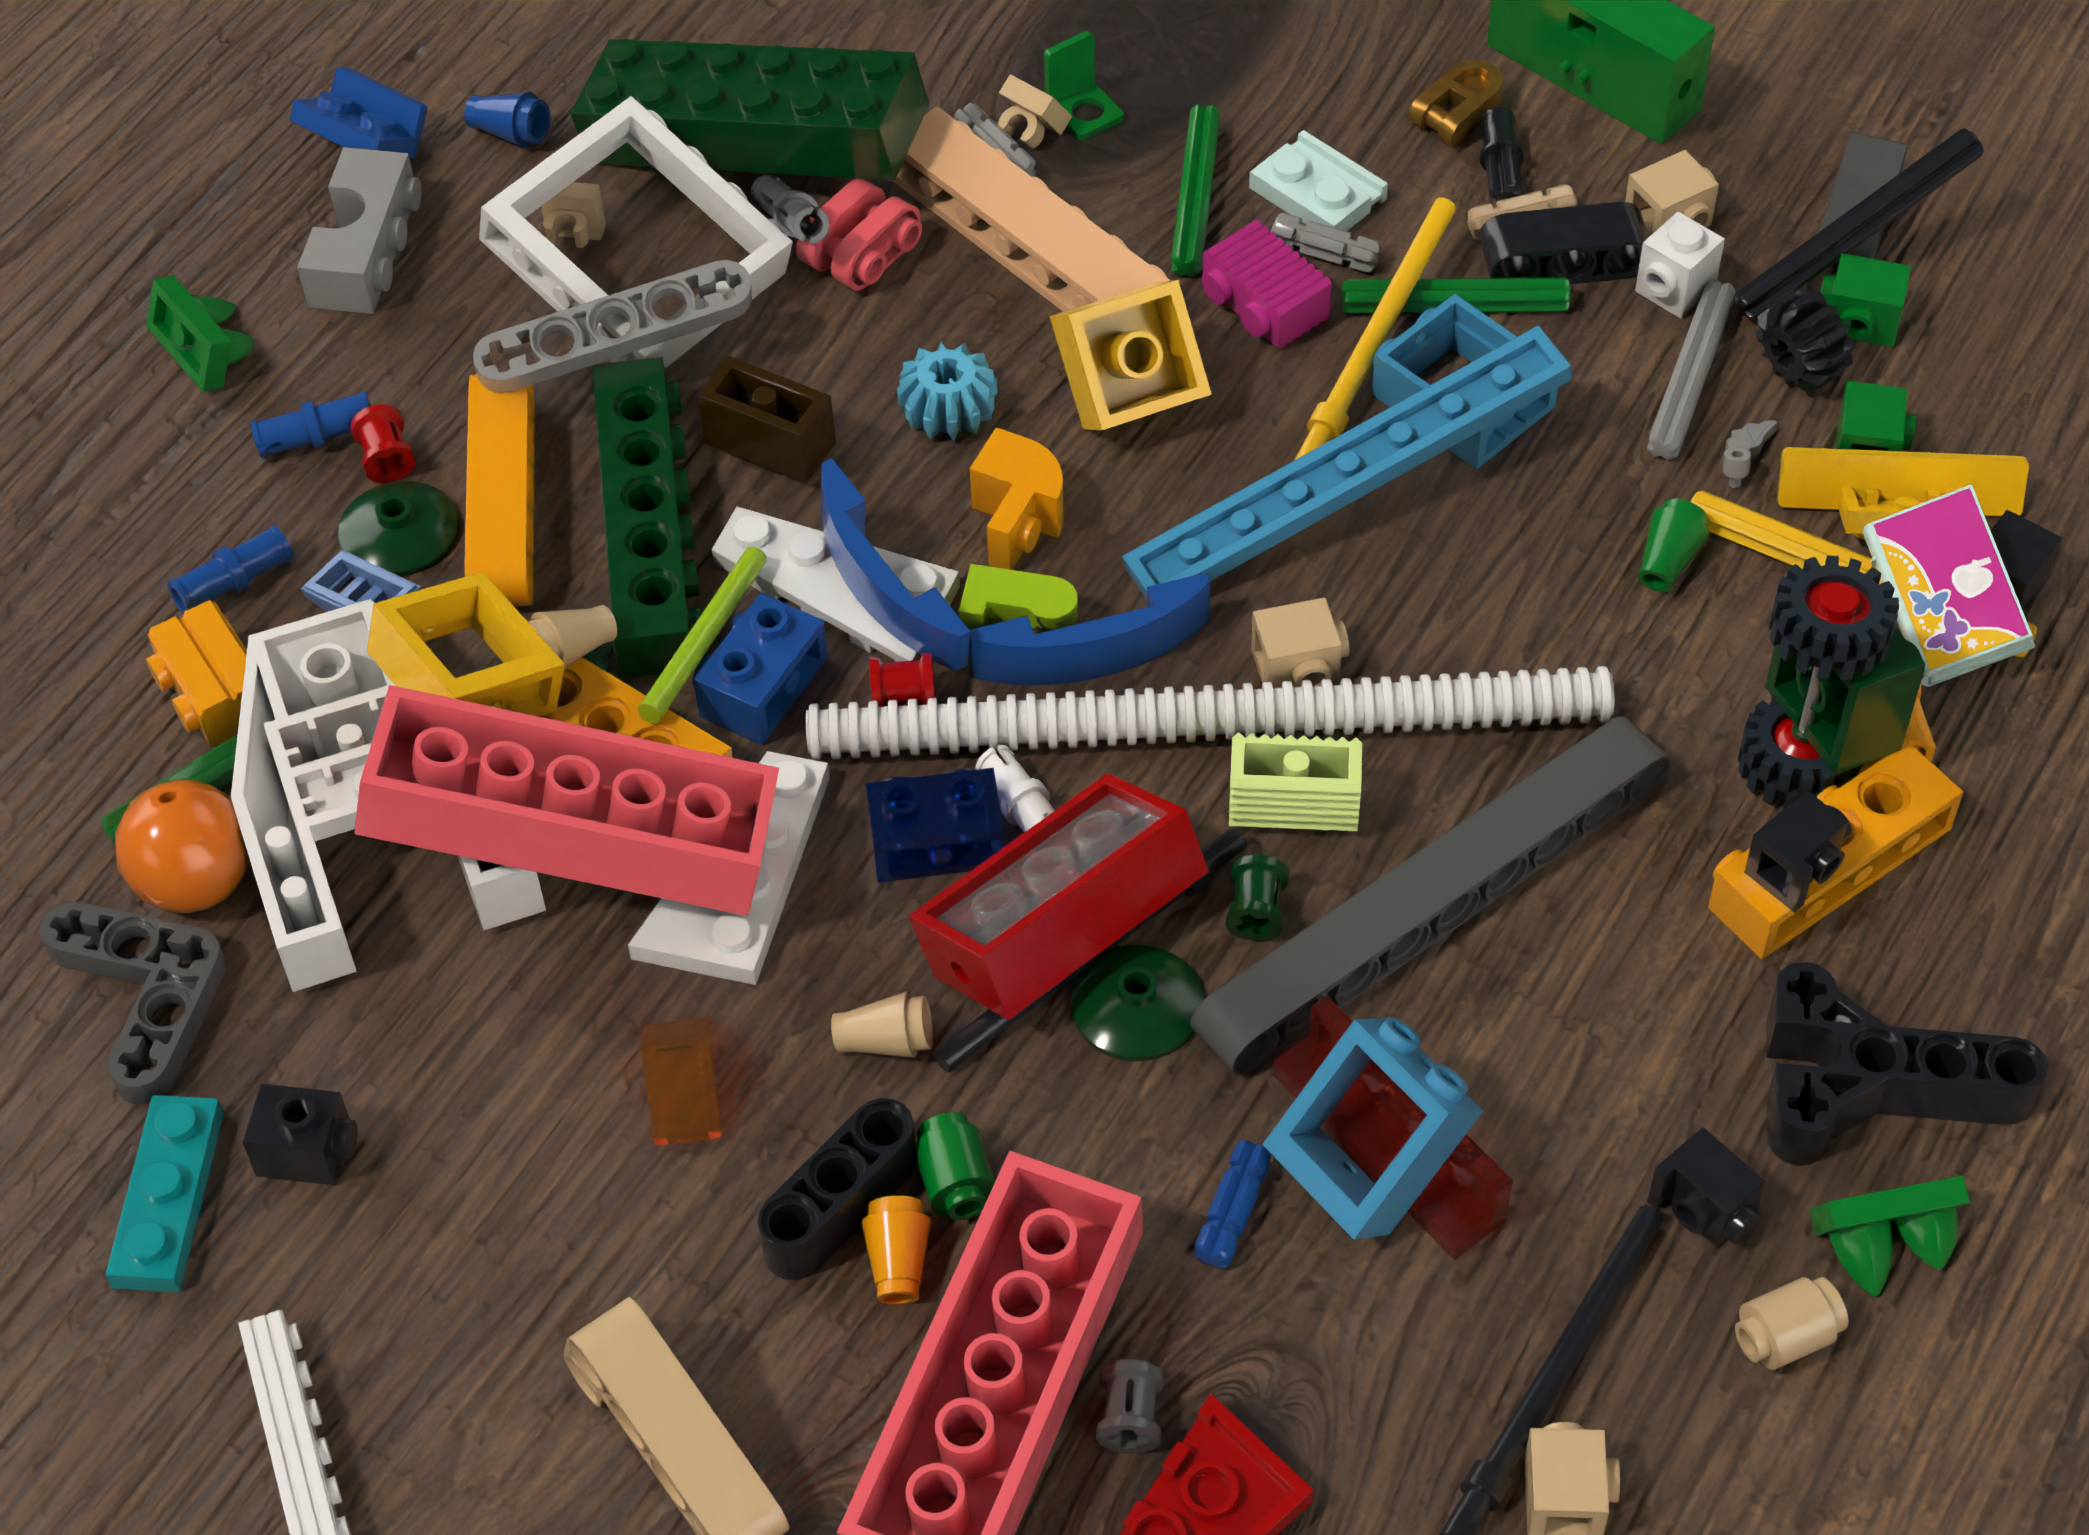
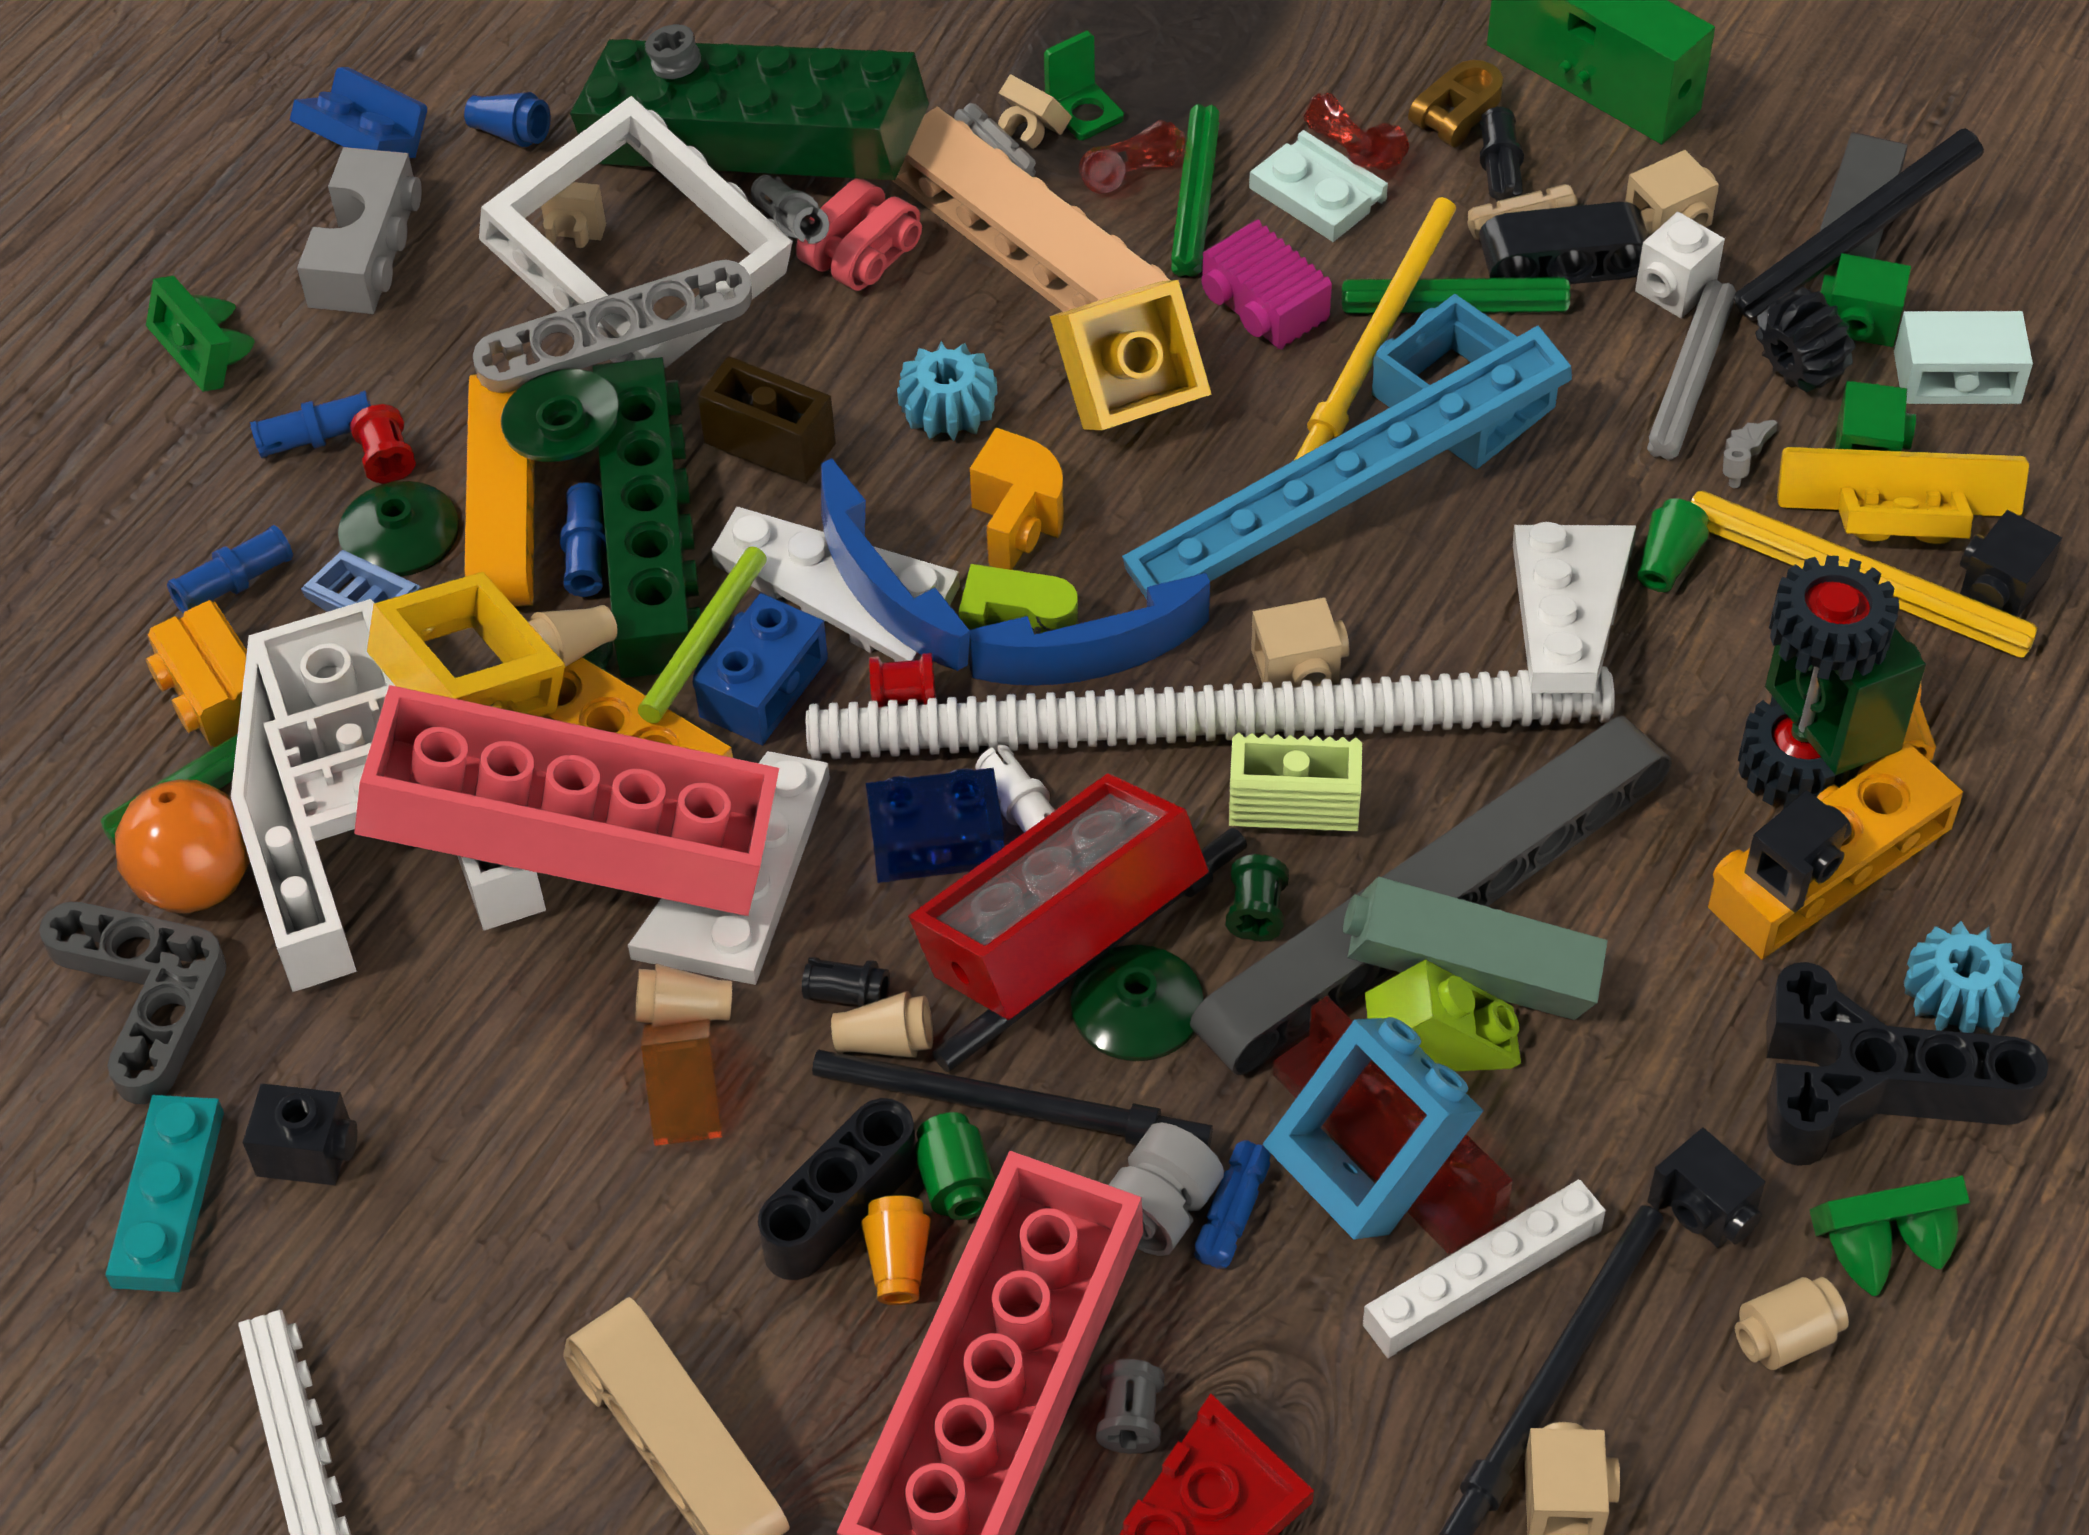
light grey axle [1271,213,1381,273] -> none
piece [1862,484,2035,687] -> none
none -> dark green dish [501,369,620,462]
none -> blue pin [560,482,607,597]
none -> tan cone [635,963,732,1030]
none -> dark grey bush [645,24,701,79]
none -> black pin [802,957,890,1008]
none -> black bar [812,1049,1213,1148]
none -> clear red piece [1079,120,1186,194]
none -> light grey wheel [1109,1122,1224,1256]
none -> clear red piece [1303,93,1409,170]
none -> sand green brick [1343,876,1608,1020]
none -> white piece [1363,1179,1606,1359]
none -> lime slope [1365,959,1521,1071]
none -> white wing [1513,522,1636,693]
none -> light aqua brick [1894,311,2033,404]
none -> medium azure gear [1904,921,2023,1033]

